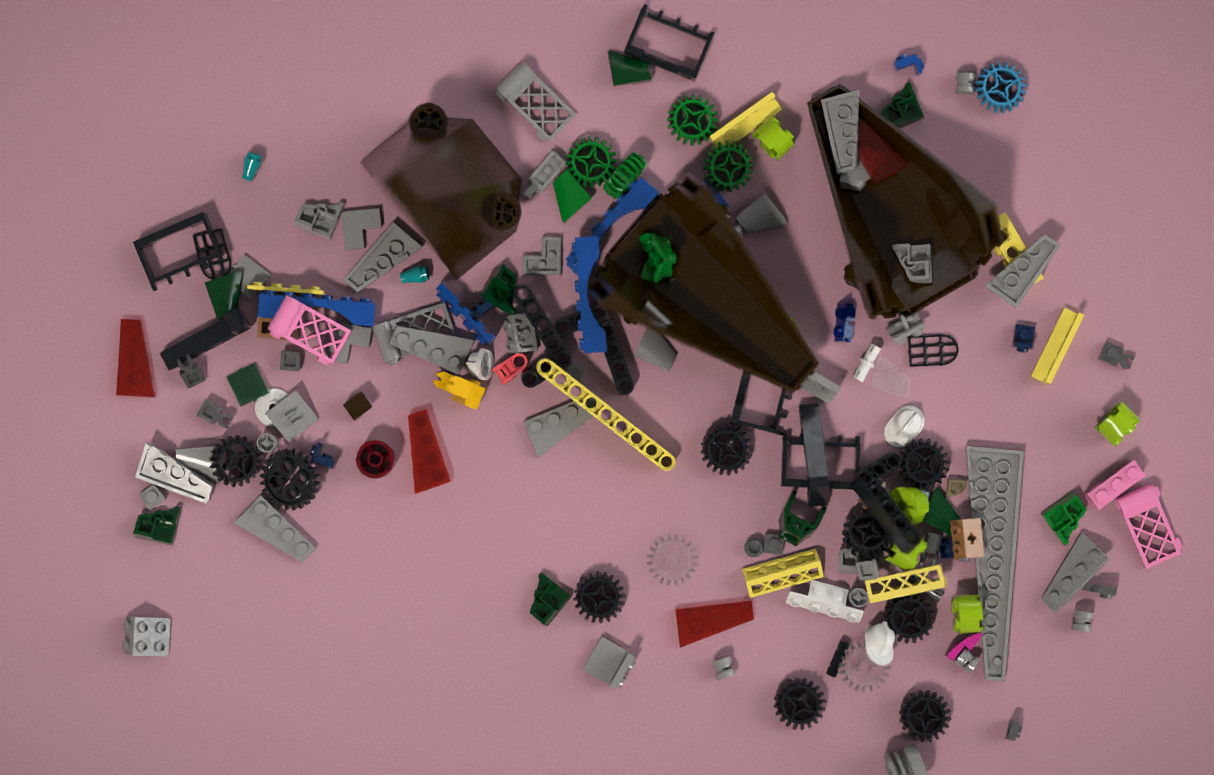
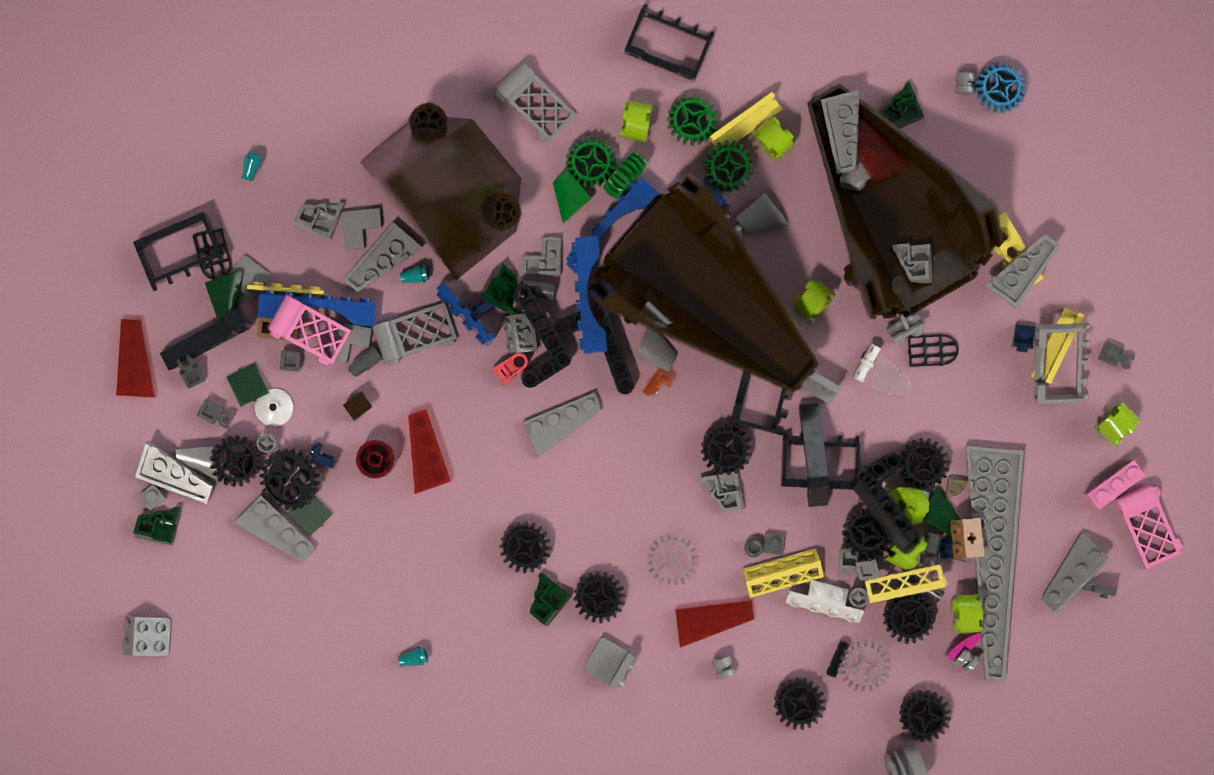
light grey piece [265,390,319,442] -> none
light grey wing [388,325,474,374] -> none
yellow piece [432,371,485,410] -> none
white piece [465,348,494,380] -> none
light grey hinge [523,150,566,200] -> none
light yellow beam [536,358,675,471] -> none
flat silver plate [566,363,585,382] -> none
dark green slope [608,51,651,87] -> none
green brick [639,233,676,283] -> none
dark green piece [778,490,827,546] -> none
clear blue hinge [833,303,856,343] -> none
white piece [865,621,895,665] -> none
white piece [884,405,925,448] -> none
blue bracket [893,54,924,76] -> none
flat silver plate [1005,719,1022,741] -> none
green slope [1041,492,1087,546] -> none
light grey wheel [1071,610,1093,632] -> none
none -> clear green piece [287,497,333,536]
none -> dark grey hinge [348,346,383,377]
none -> teal cone [398,647,428,667]
none -> black gear [499,521,552,573]
none -> dark grey hinge [520,279,556,300]
none -> lime brick [620,101,652,142]
none -> clear orange bracket [643,373,672,397]
none -> light grey slope [699,471,745,513]
none -> lime brick [792,279,836,323]
none -> light grey hinge [1034,323,1090,404]

